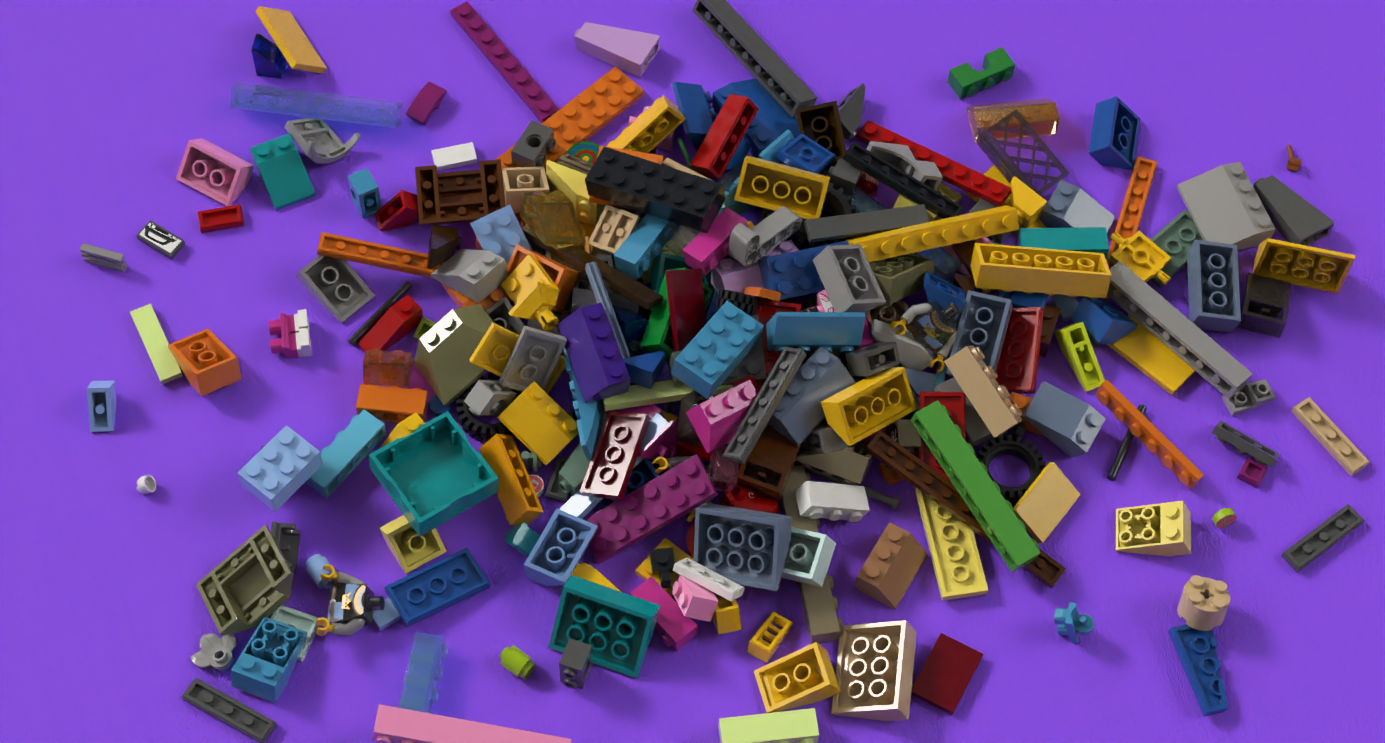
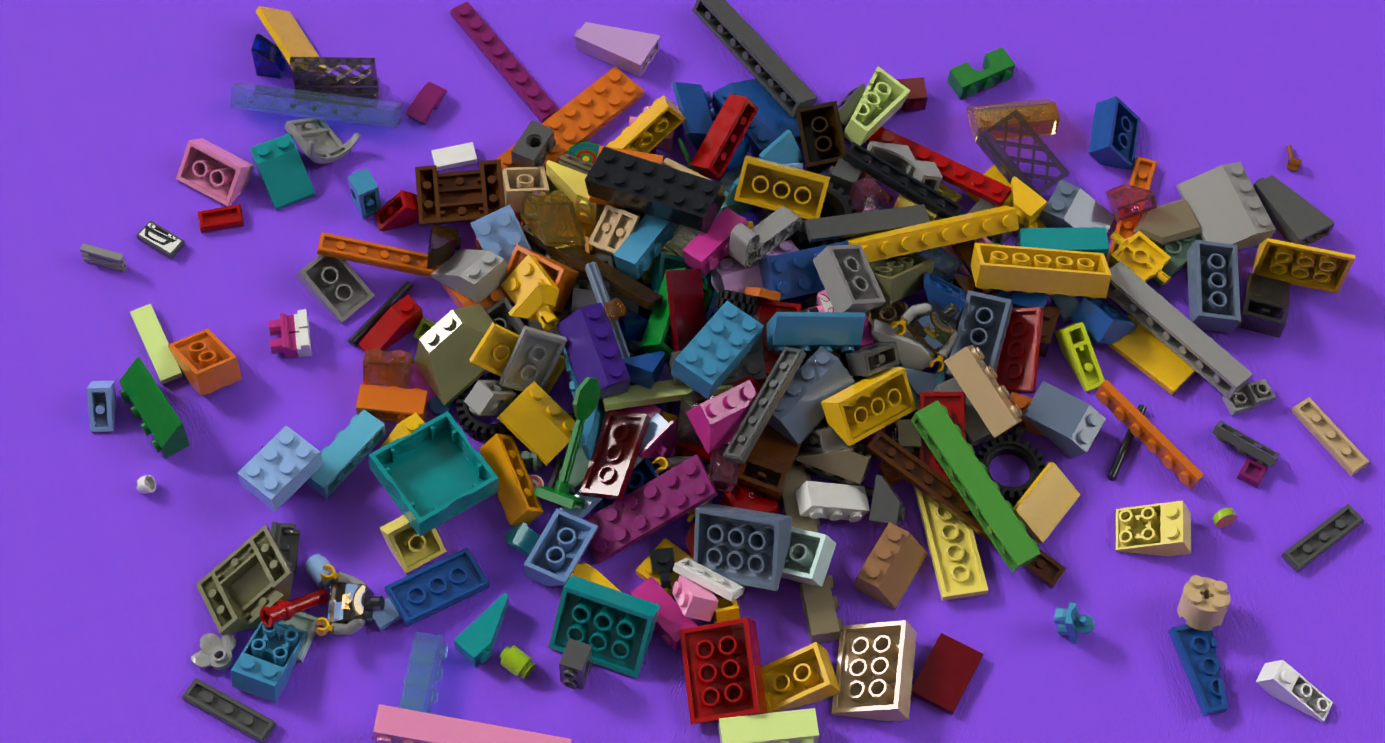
yellow slope [747,611,793,663] -> none
blue tile [777,133,836,174] -> none
none -> green slope [119,357,190,458]
none -> red pin [260,588,329,628]
none -> clear smoke fence [290,57,380,99]
none -> teal slope [454,593,509,667]
none -> green piece [533,377,601,509]
none -> clear orange bush [604,298,626,321]
none -> red slope [679,618,767,725]
none -> yellowish green wedge [843,66,910,146]
none -> clear pink slope [849,176,894,213]
none -> dark grey slope [869,475,906,525]
none -> dark red slope [896,77,928,111]
none -> clear pink slope [1105,184,1157,222]
none -> dark tan tile [1133,199,1201,246]
none -> slope [1256,660,1333,722]

